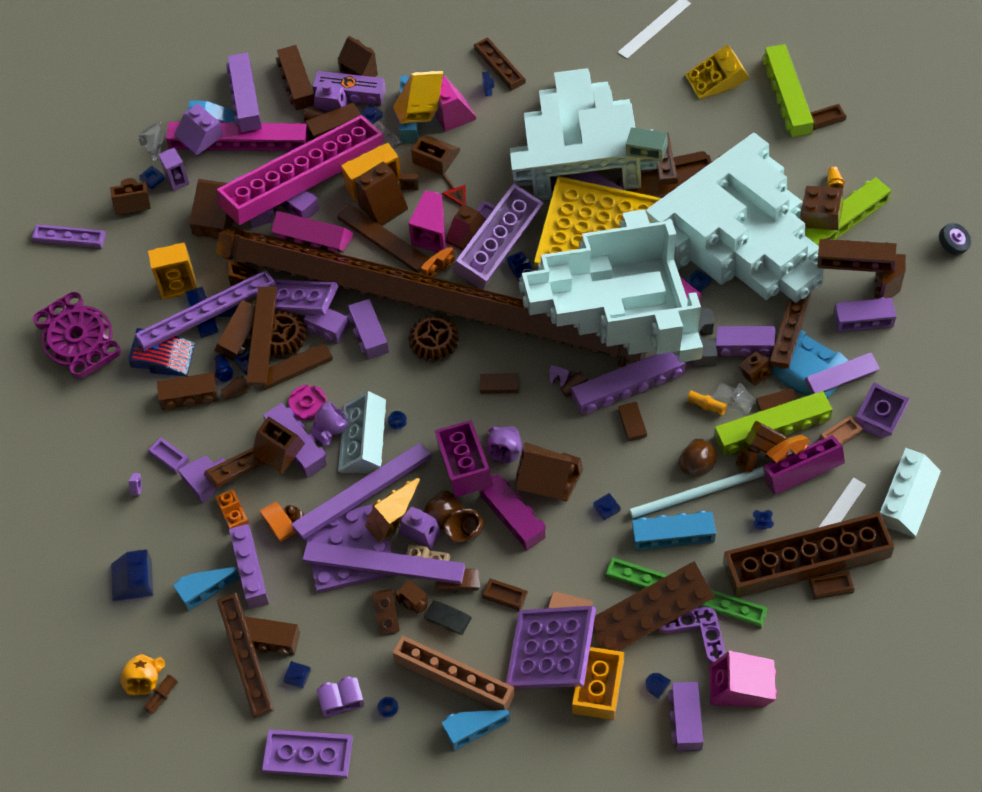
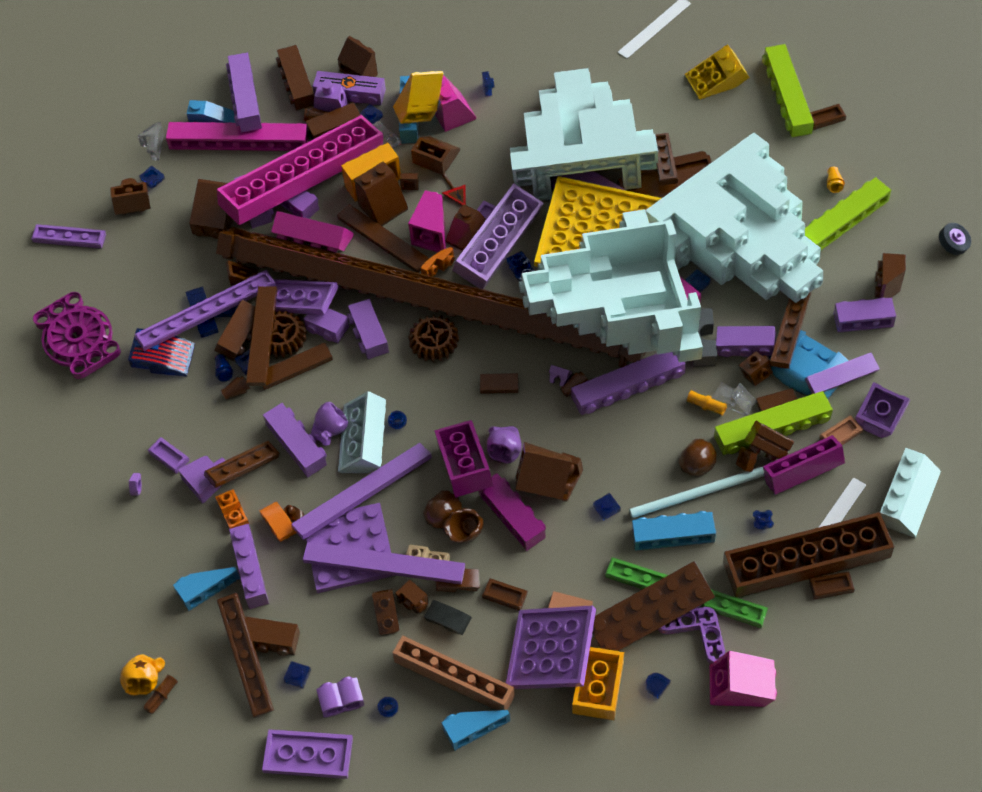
clear blue slope [111,549,153,601] -> none
light orange brick [148,243,198,300] -> none
reddish brown brick [157,372,219,410] -> none
medium lavender brick [158,148,189,191] -> none
medium lavender slope [174,103,224,155] -> none
reddish brown slope [252,416,305,475] -> none
dark pink tile [288,385,326,420] -> none
slope [365,478,420,543] -> none
medium lavender torso [399,507,442,550] -> none
reddish brown tile [474,37,526,91] -> none
reddish brown tile [618,401,647,441] -> none
sand green brick [626,127,668,162] -> none
medium lavender brick [668,682,703,751] -> none
orange slope [765,435,810,463] -> none
reddish brown brick [801,186,843,230] -> none
reddish brown brick [817,239,897,273] -> none

